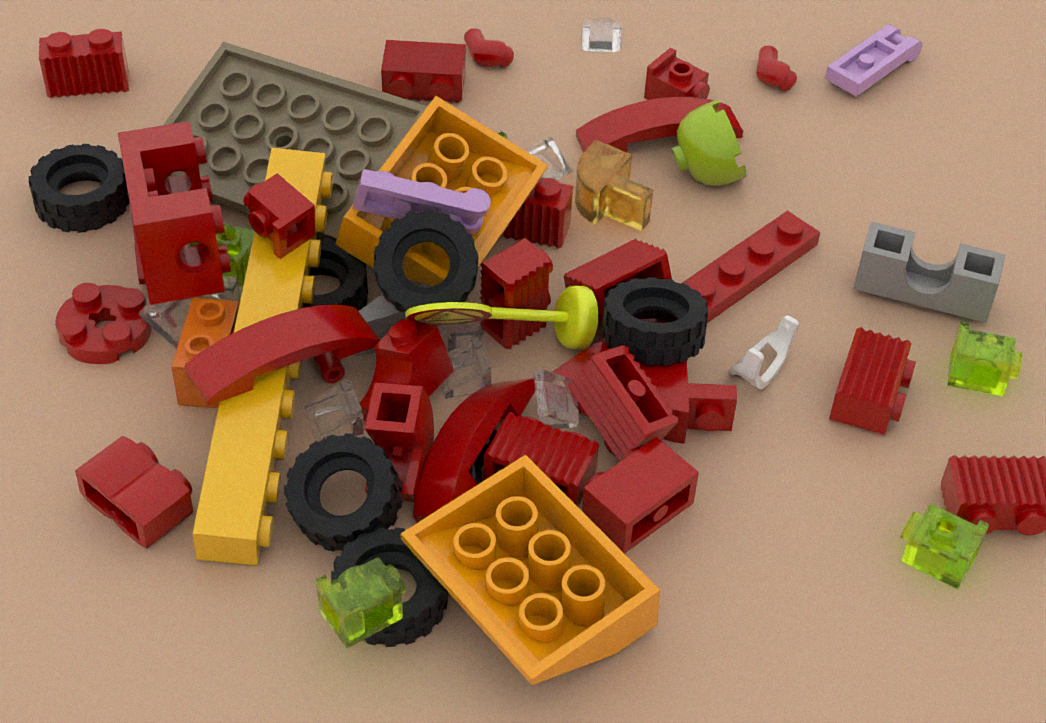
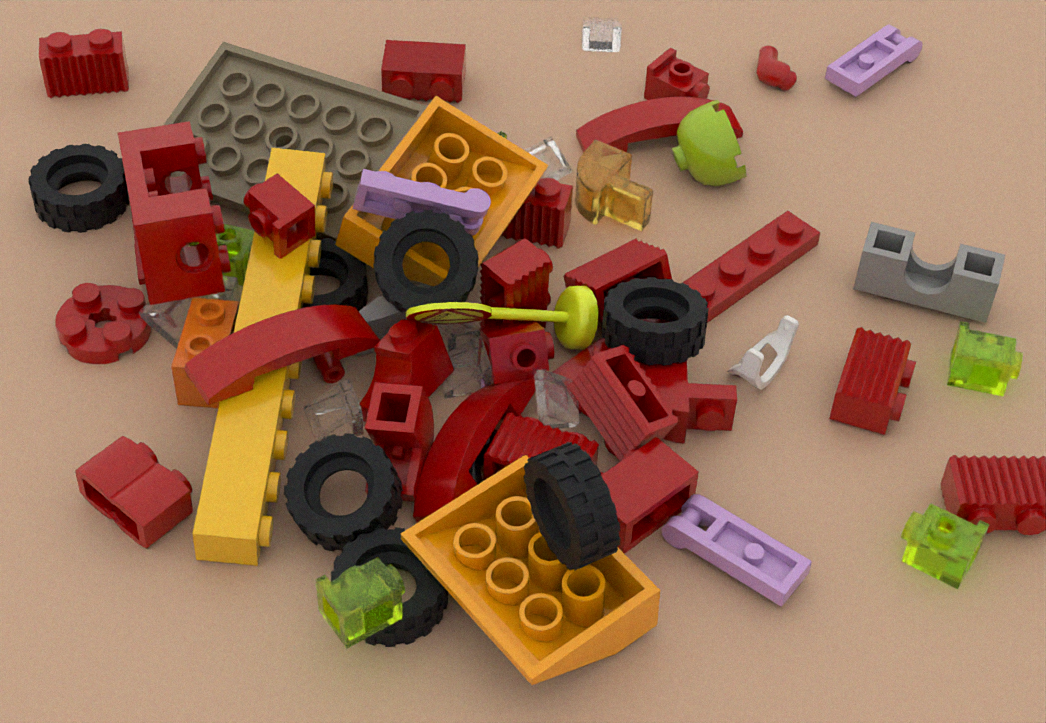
red arm [464,28,514,67] -> none
none -> red brick [479,321,555,384]
none -> black tyre [524,442,621,570]
none -> lavender plate [661,494,812,607]

